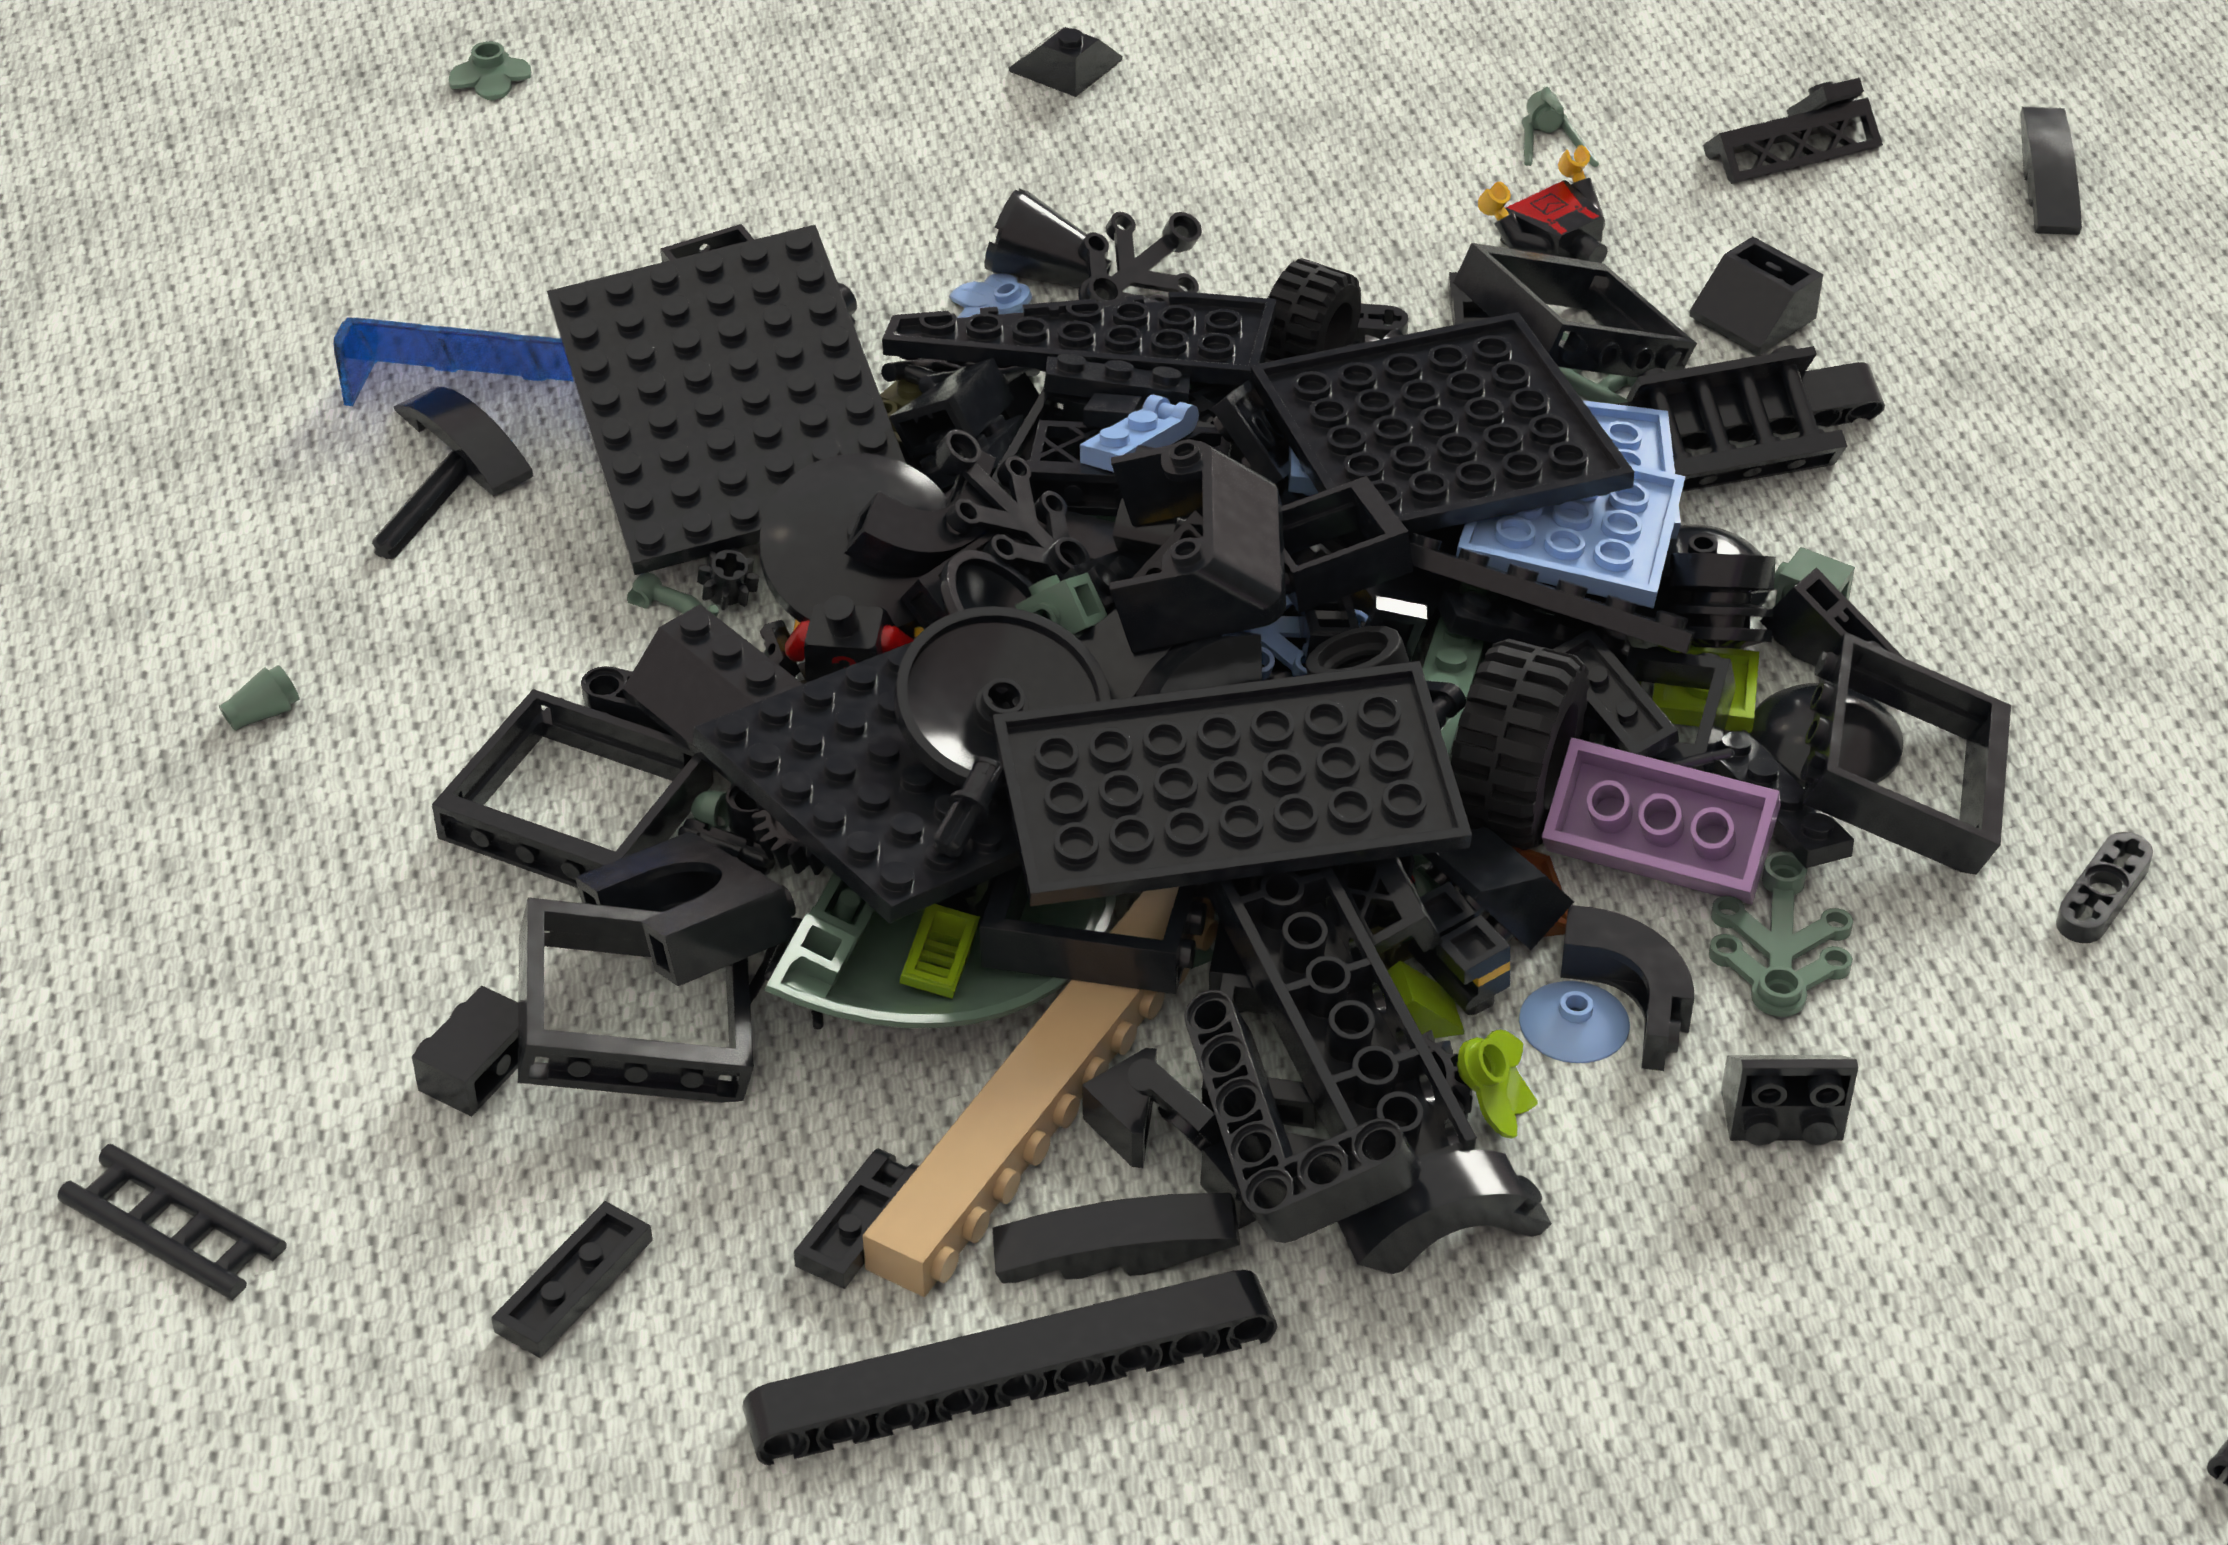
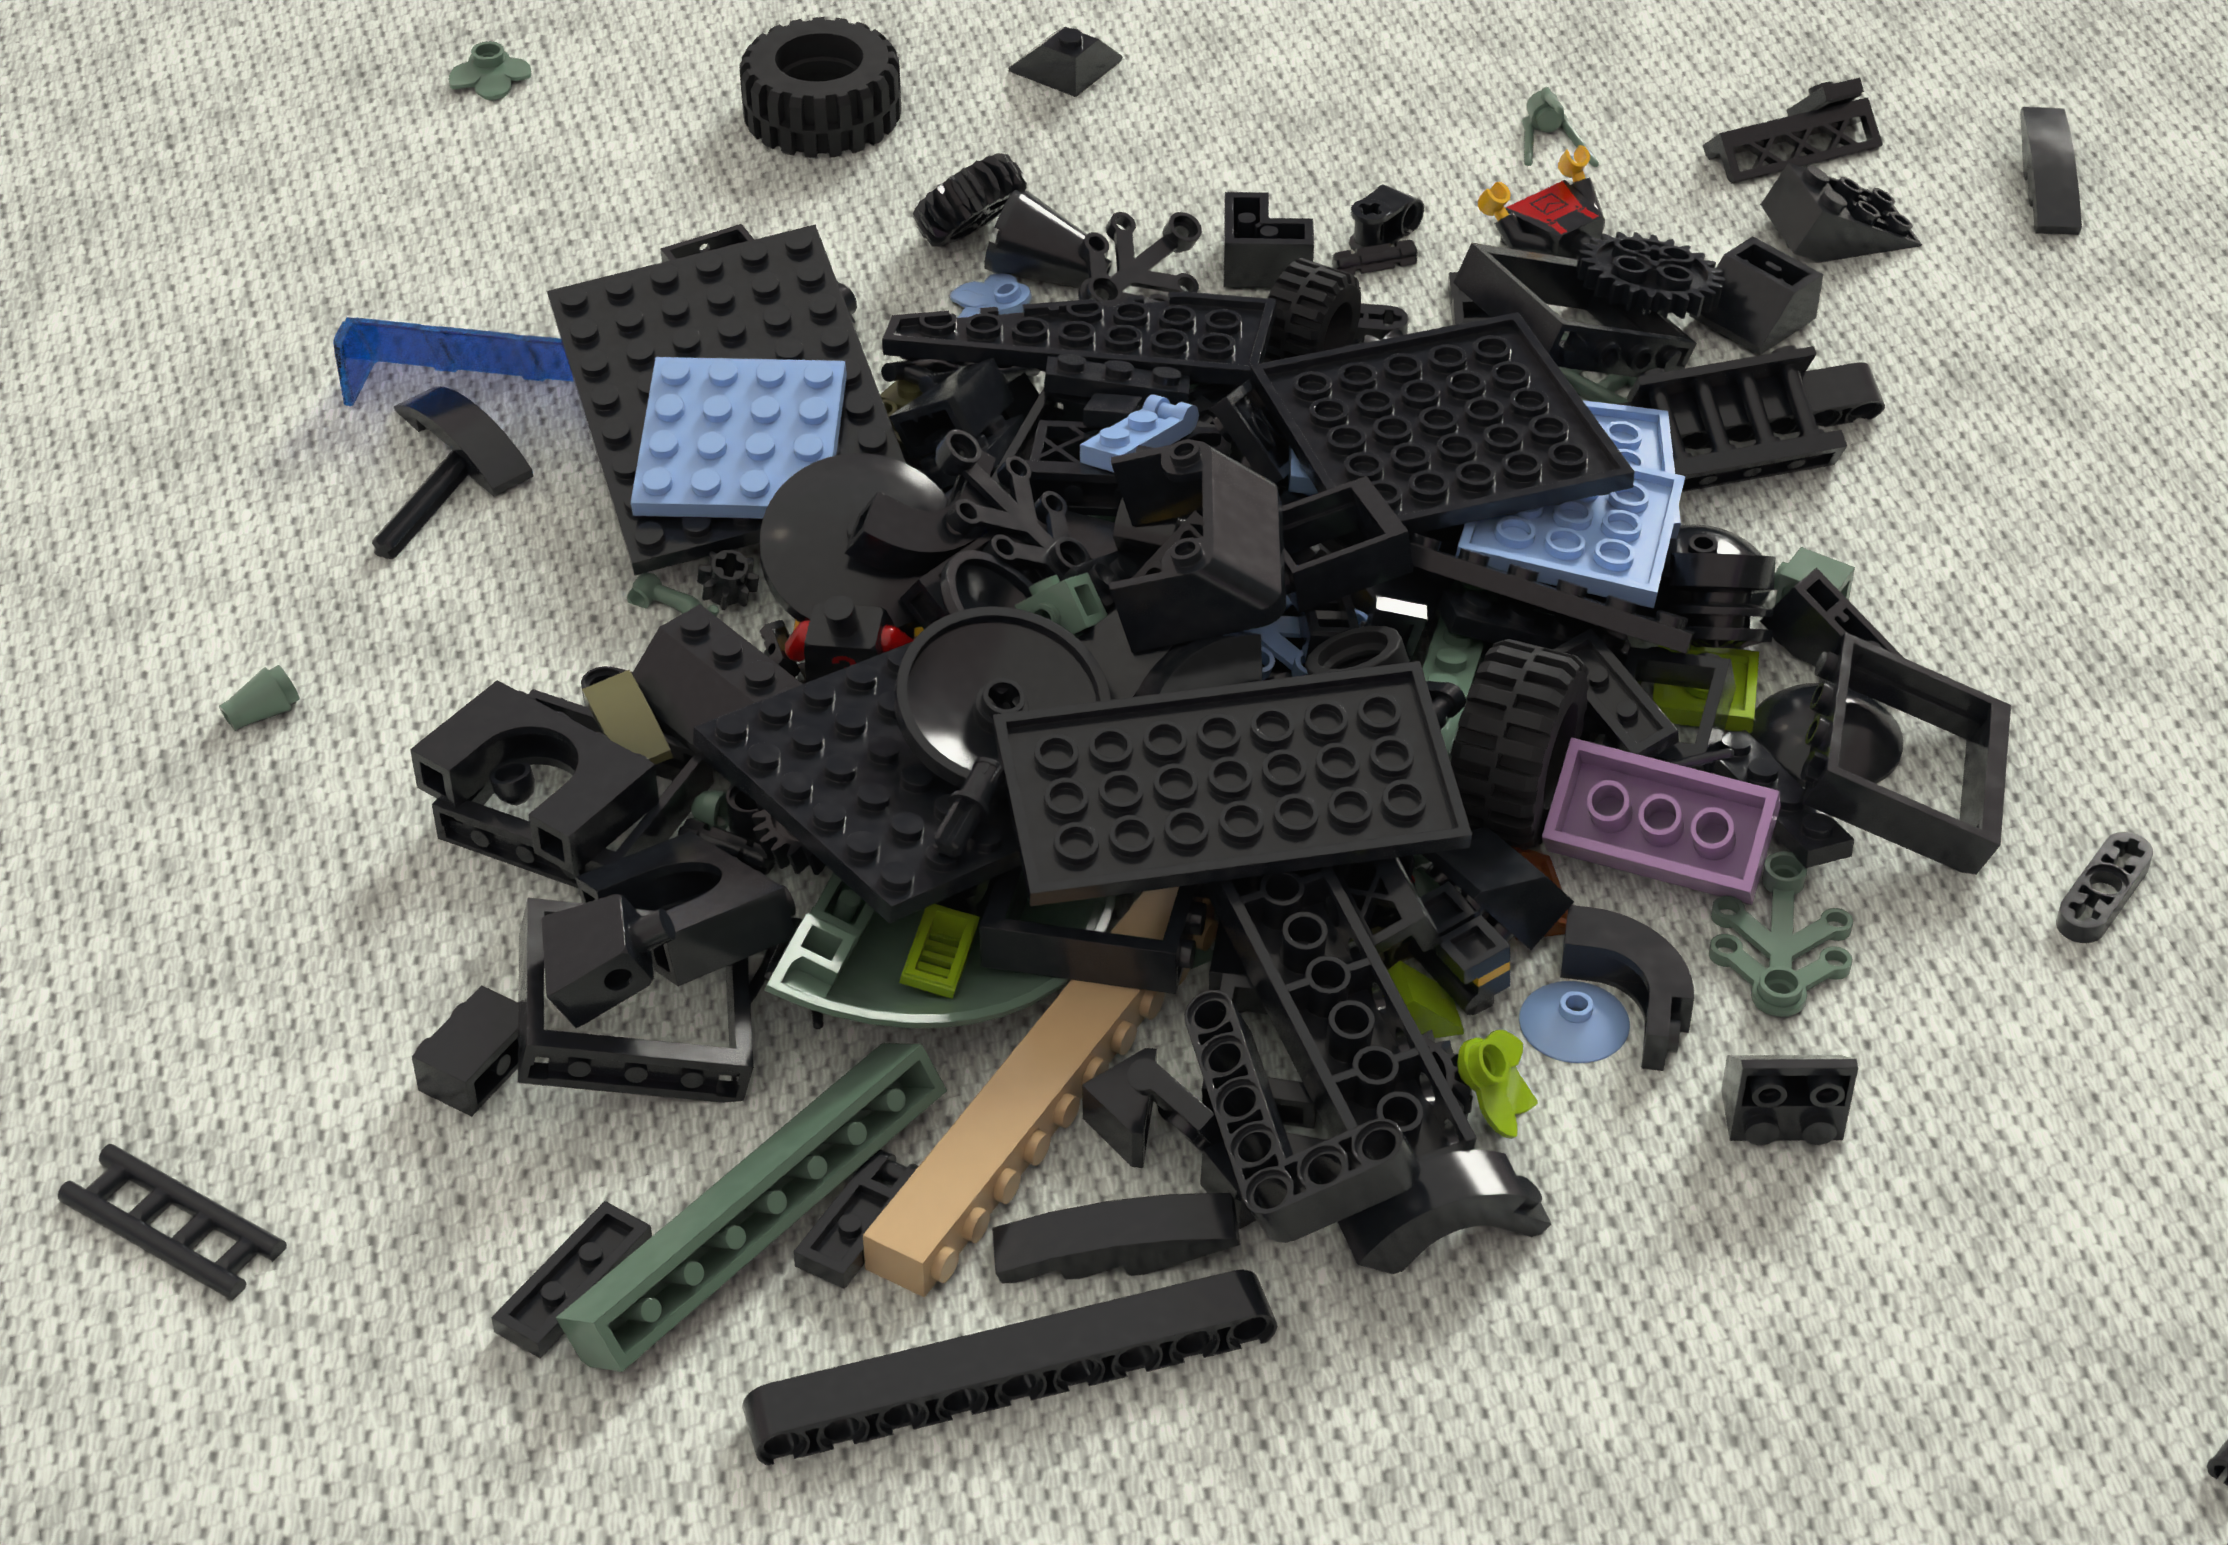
none -> black arch [410,680,659,875]
none -> black hinge [489,760,535,806]
none -> black torso [541,894,676,1028]
none -> sand green brick [556,1043,947,1372]
none -> olive slope [582,670,673,765]
none -> light blue plate [631,357,847,519]
none -> black tyre [740,17,902,158]
none -> black gear [913,153,1027,247]
none -> black brick [1223,192,1314,288]
none -> black axle [1332,240,1418,275]
none -> black piece [1349,184,1424,251]
none -> black gear [1576,232,1725,319]
none -> black slope [1760,163,1922,262]

